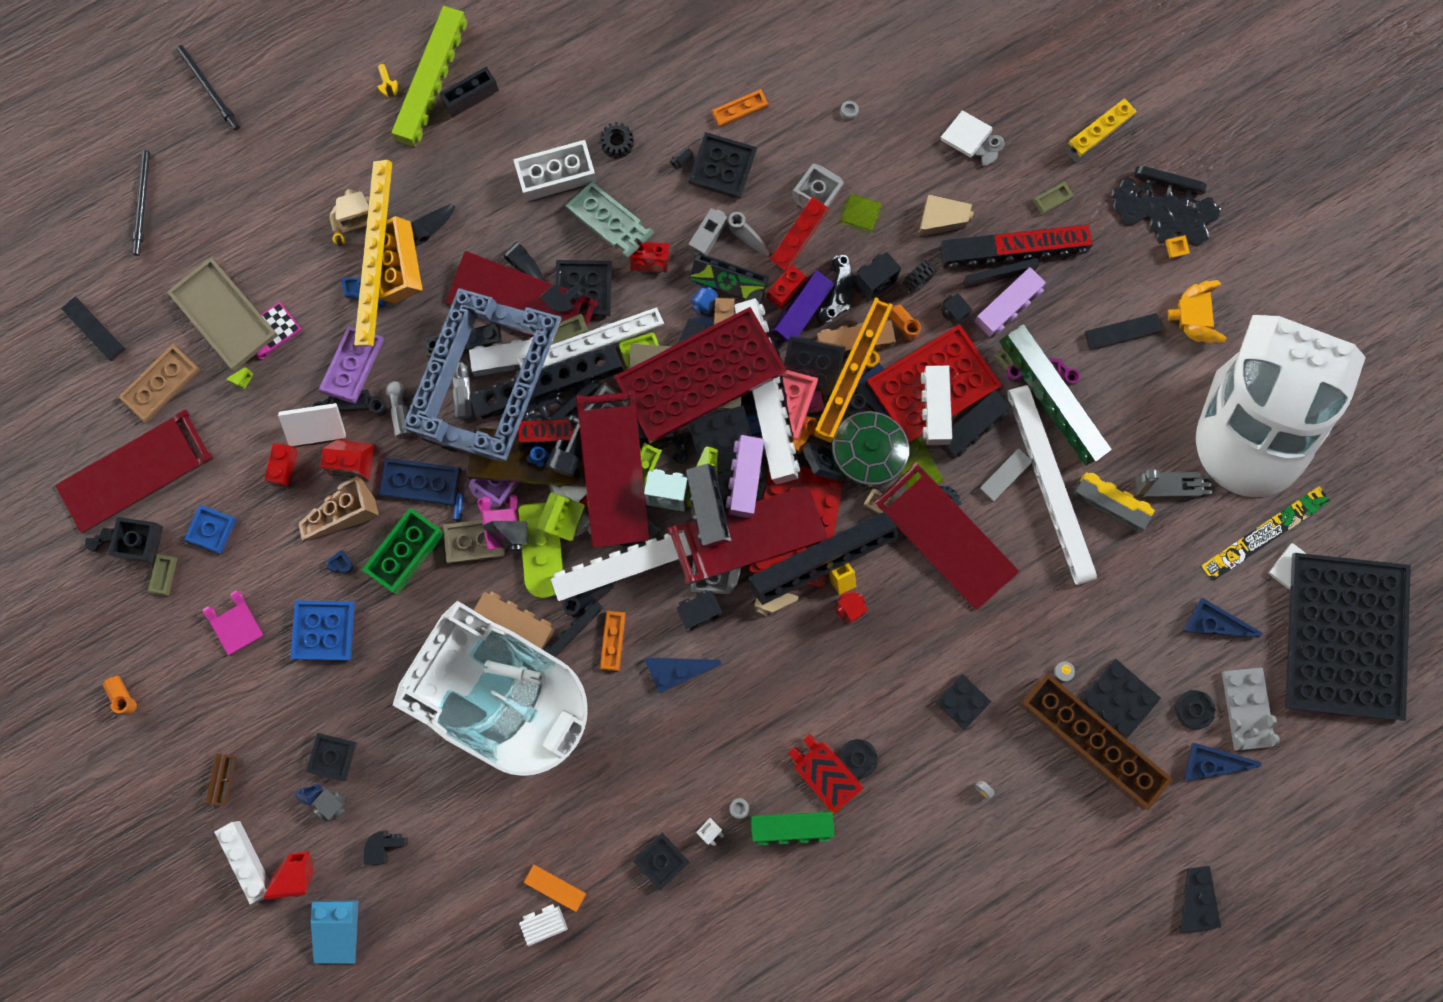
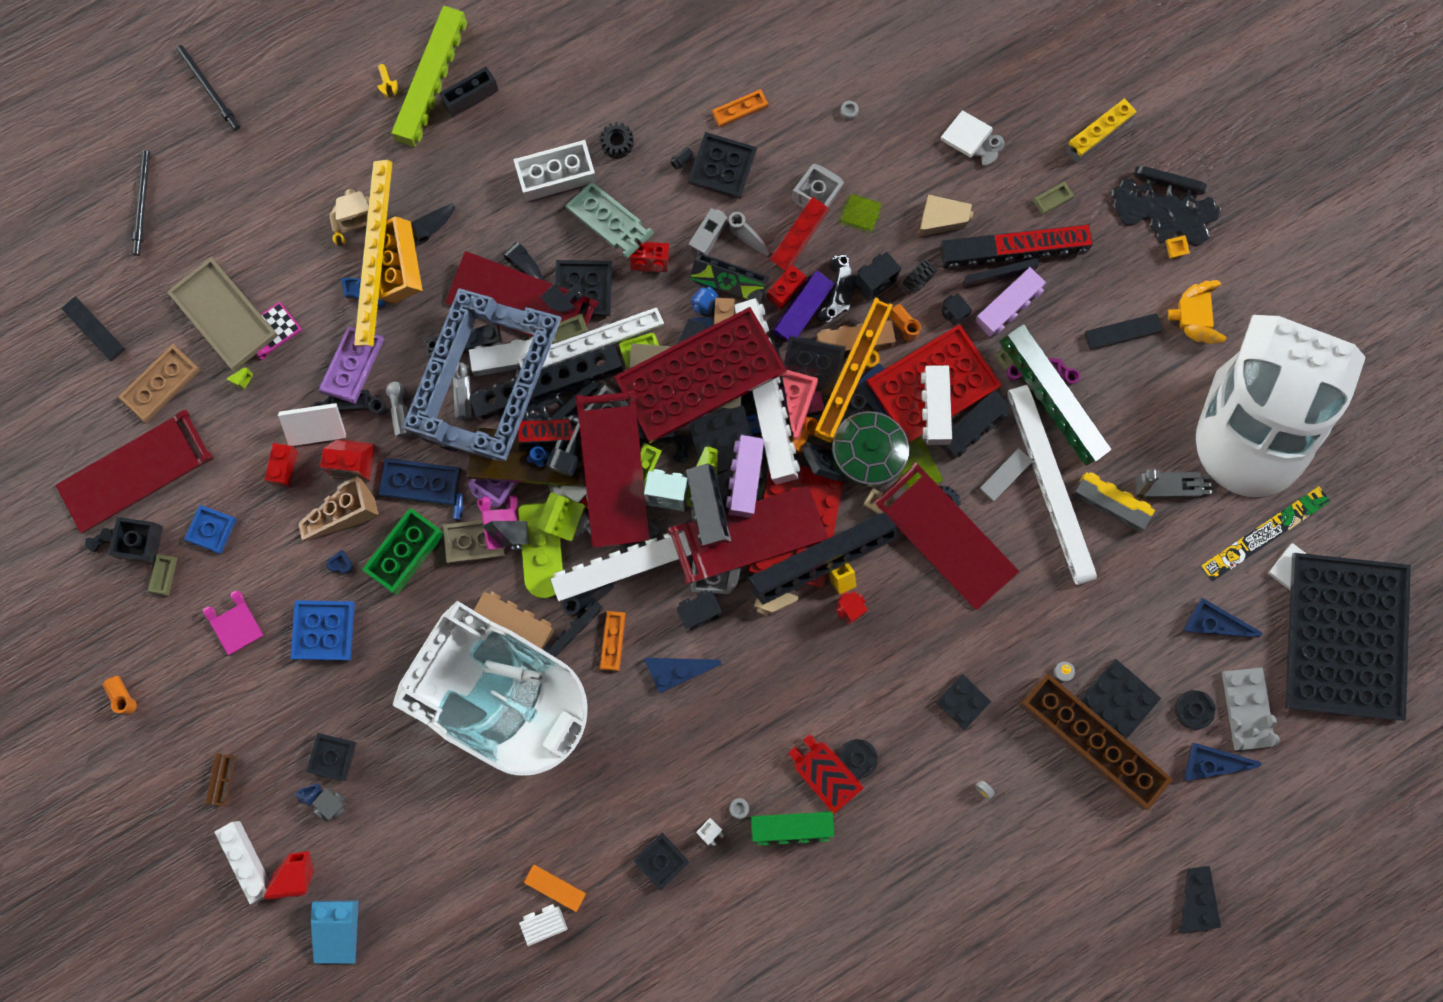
black brick [364,830,408,865] -> none

